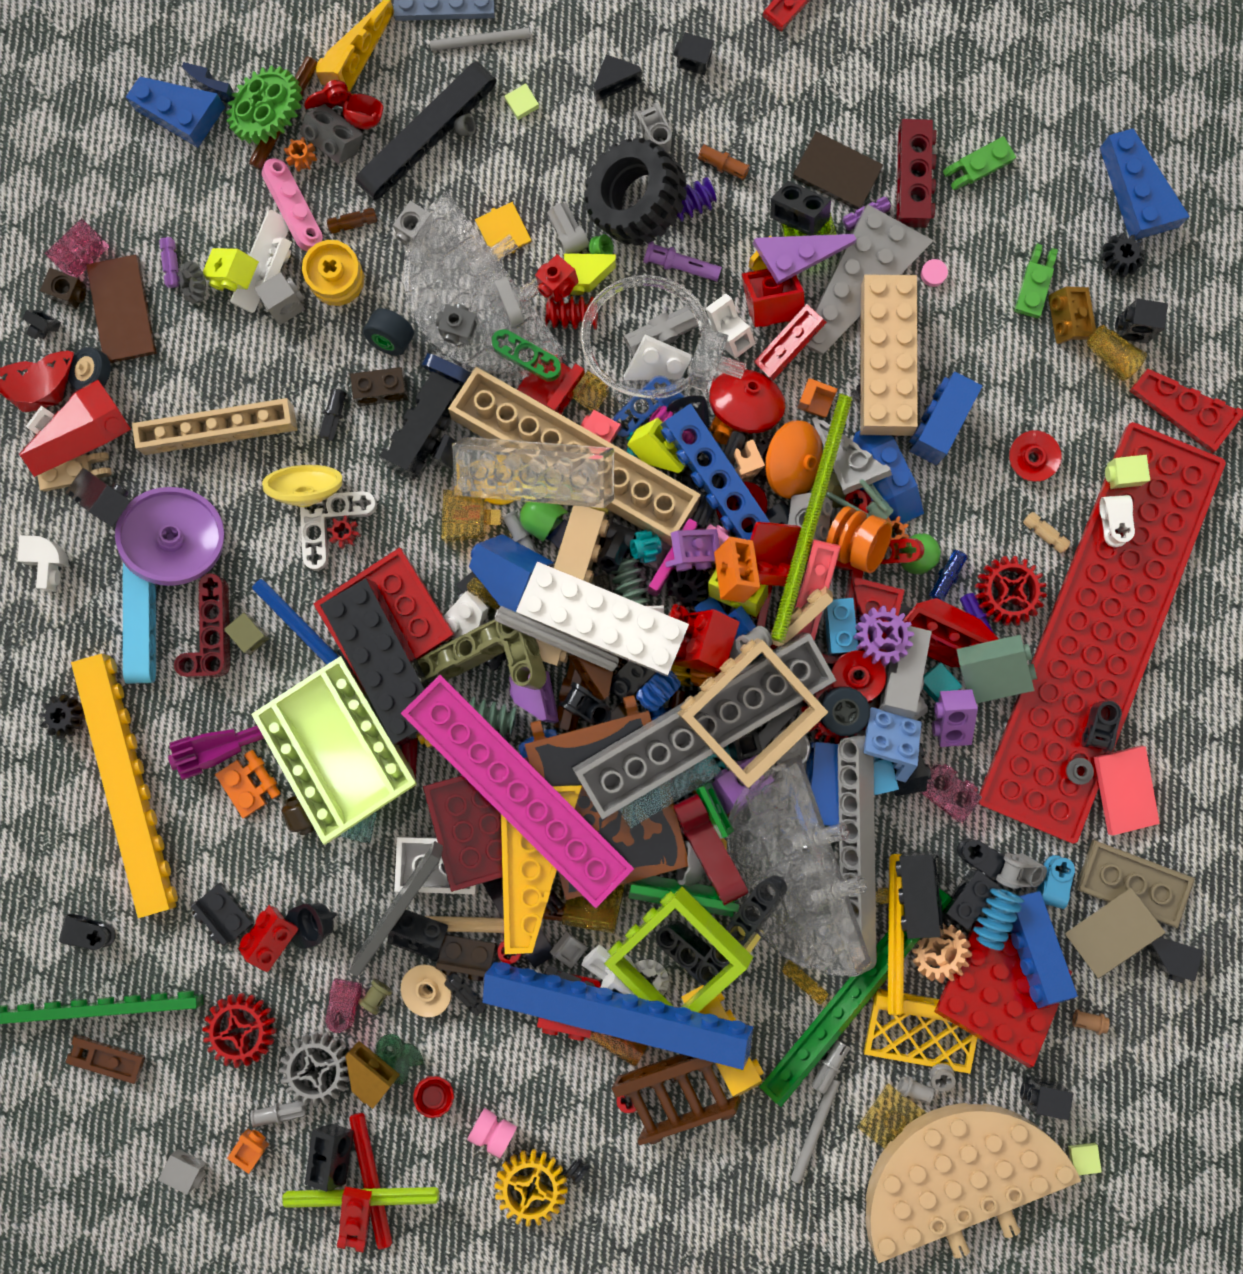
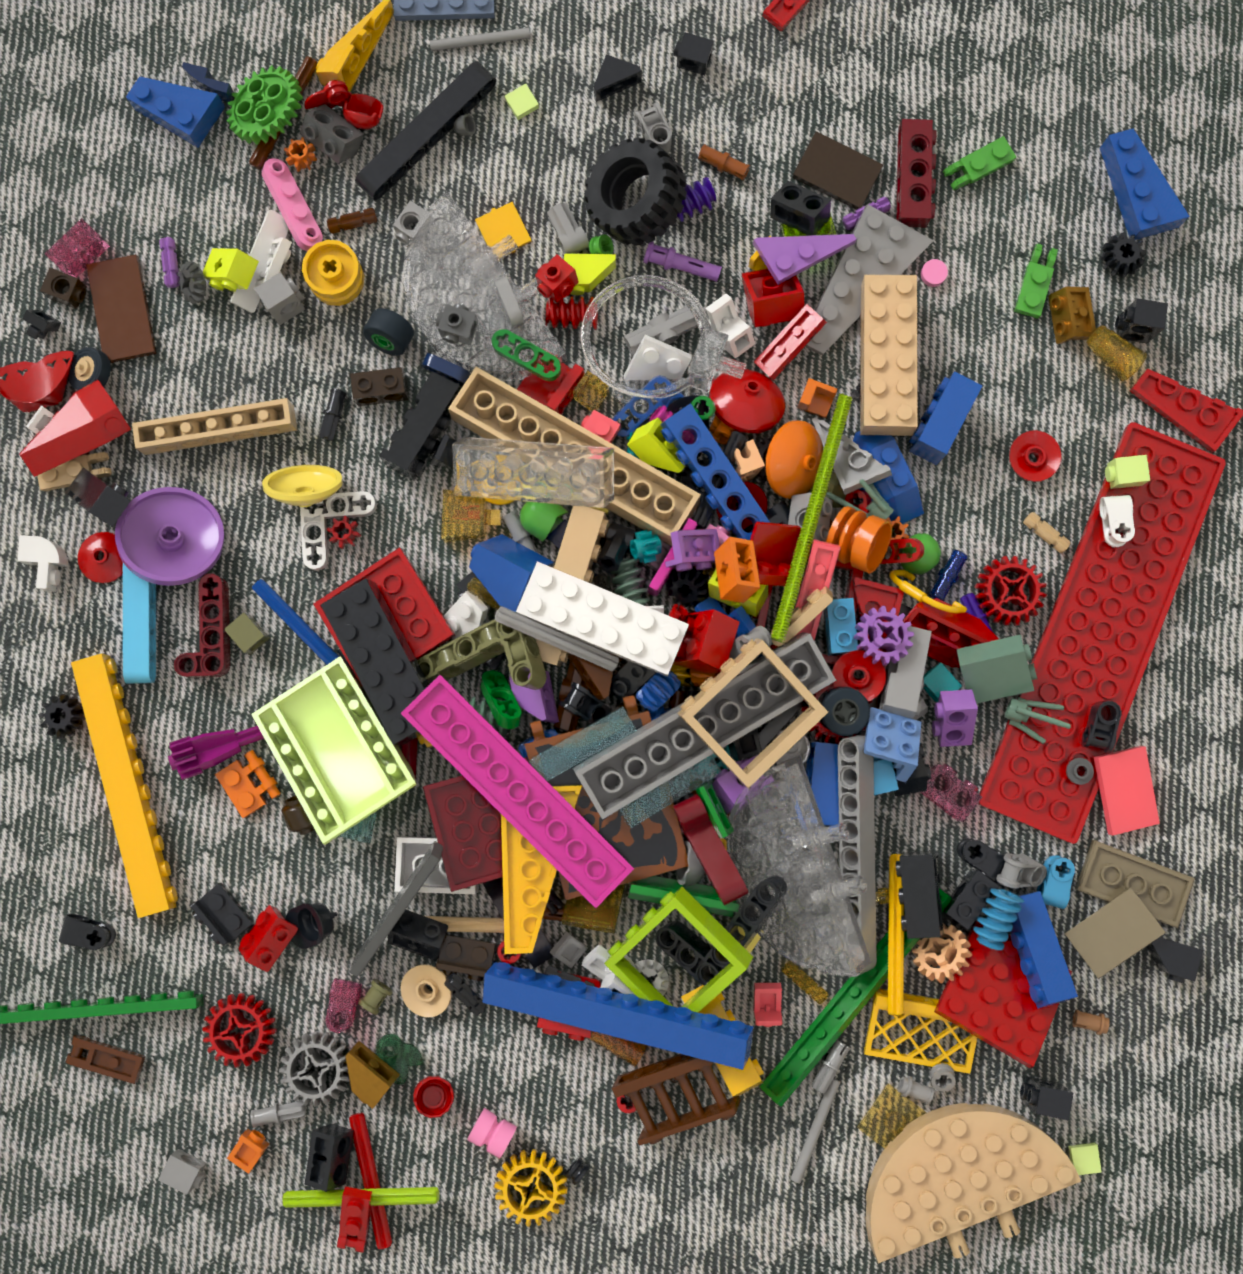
none -> red dish [78,532,123,583]
none -> green beam [480,671,522,729]
none -> clear light blue plate [529,706,637,781]
none -> green bush [691,396,716,420]
none -> coral bracket [753,983,782,1027]
none -> yellow piece [889,570,967,613]
none -> sand green plant [1004,697,1071,744]

